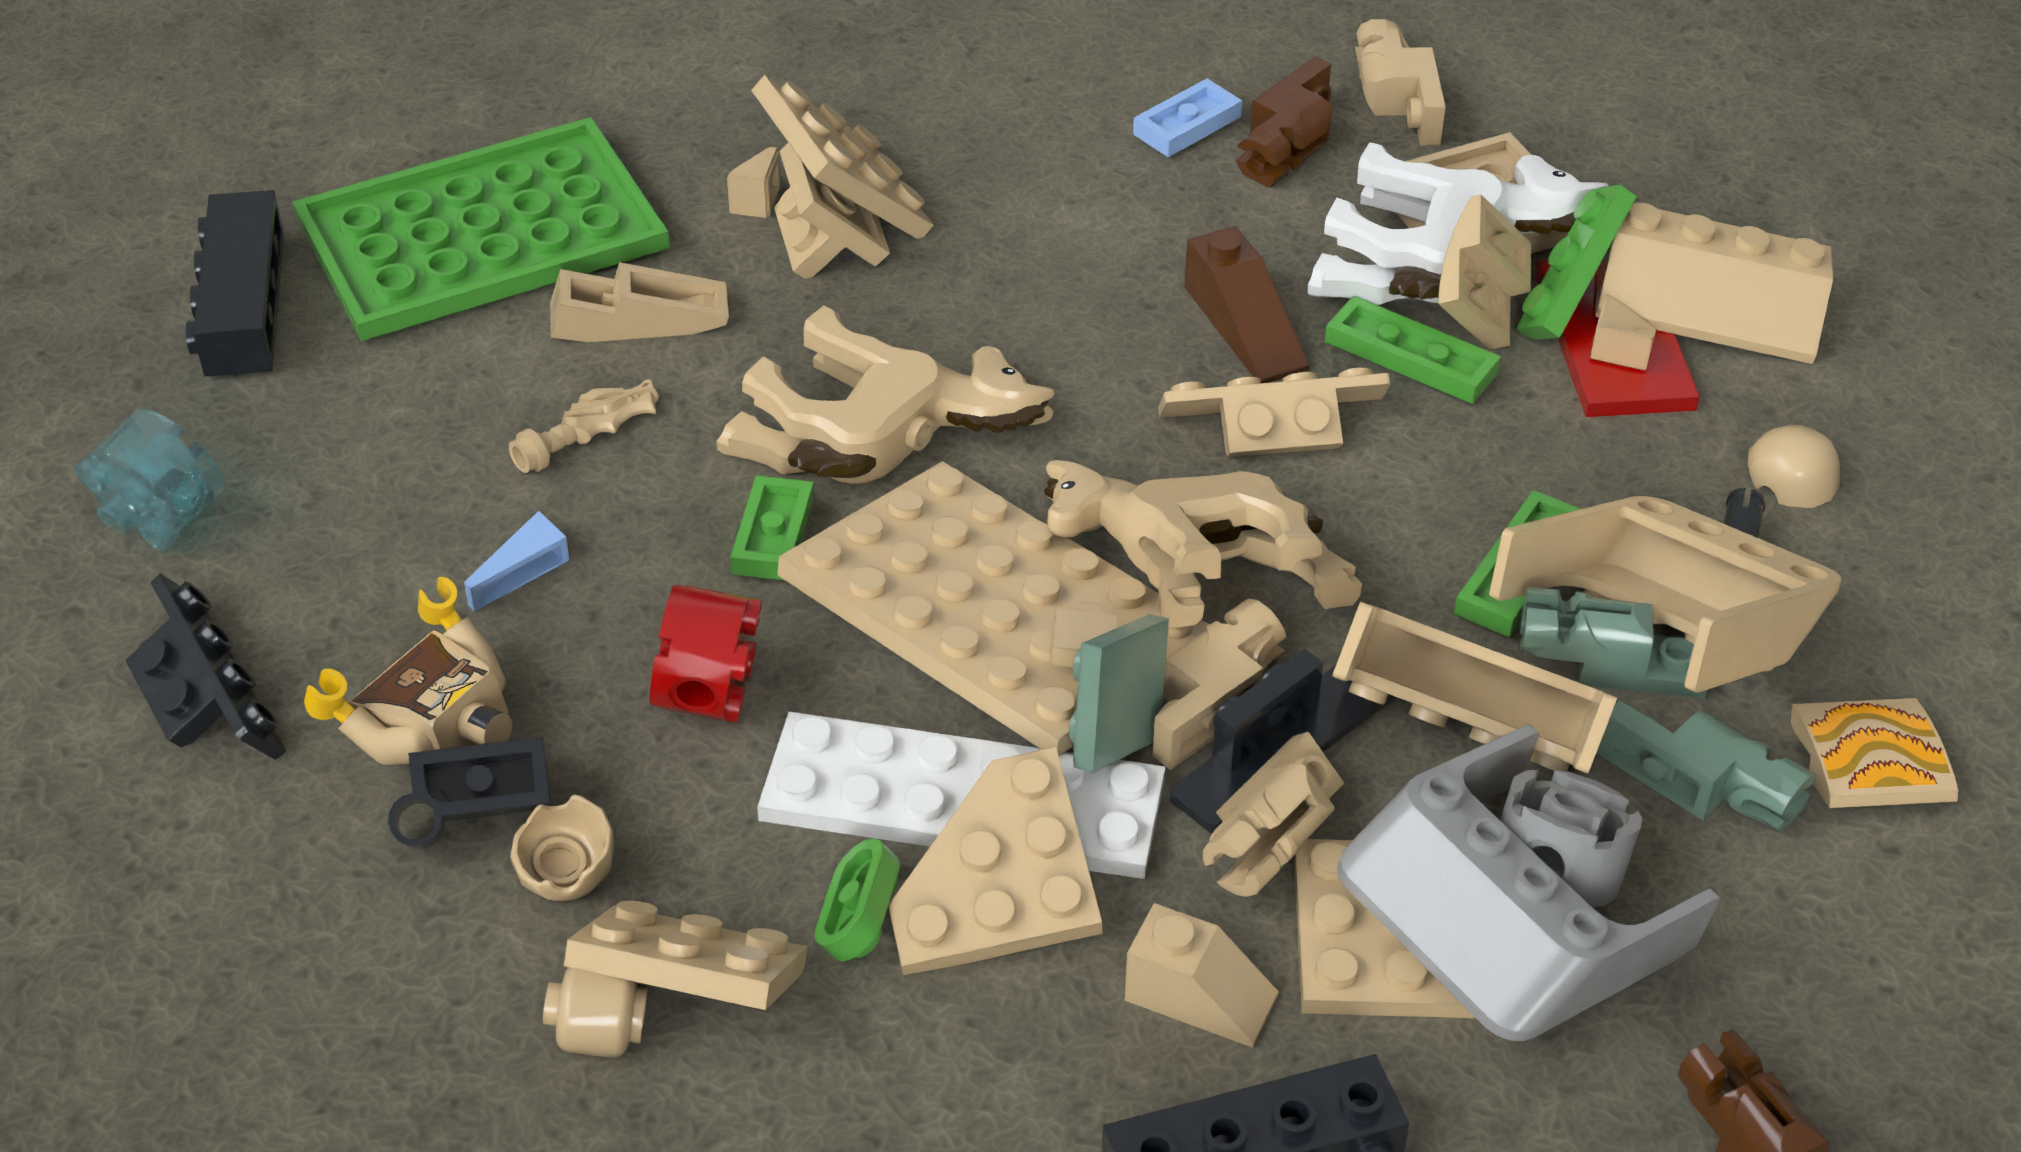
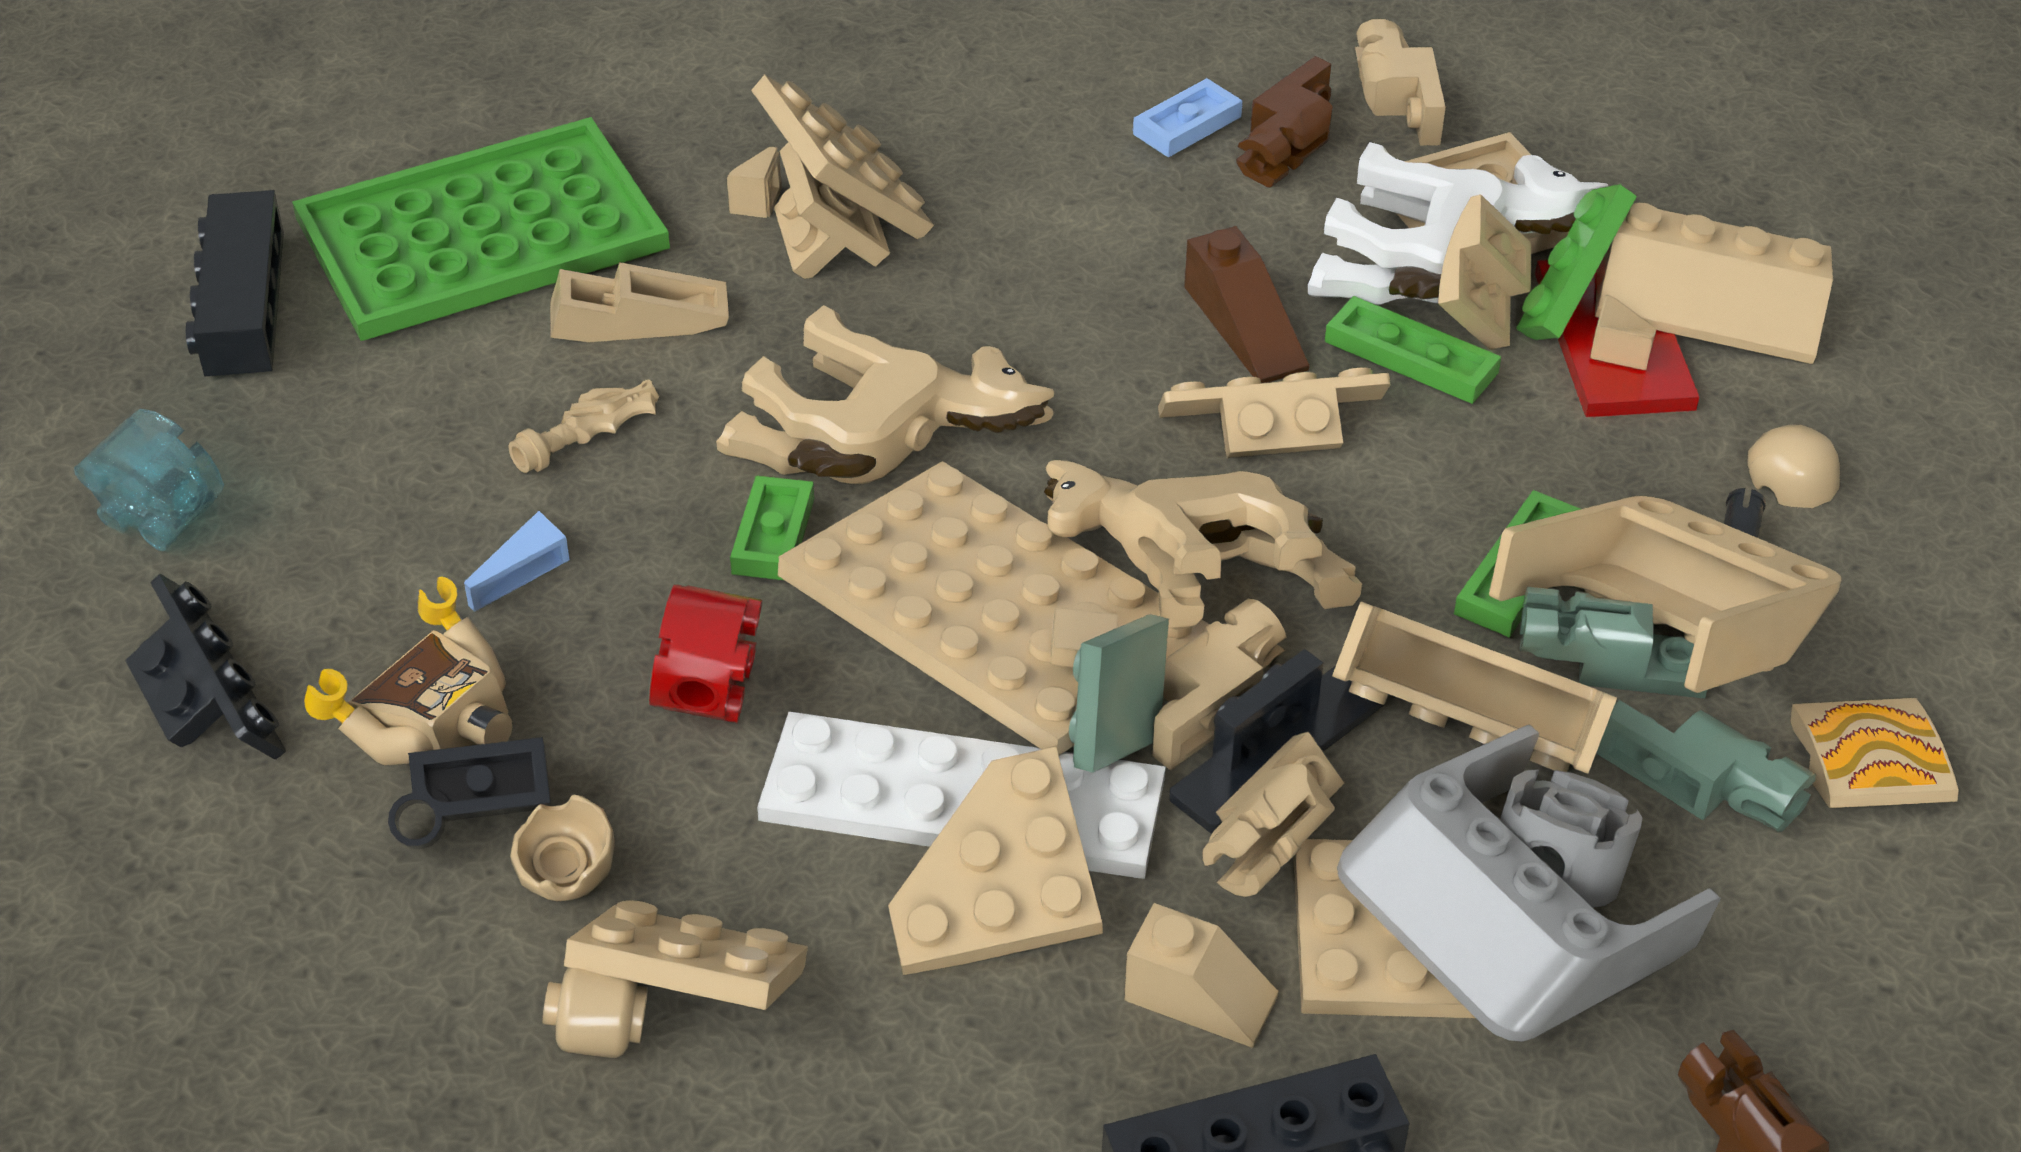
bright green plate [814,838,900,961] -> none

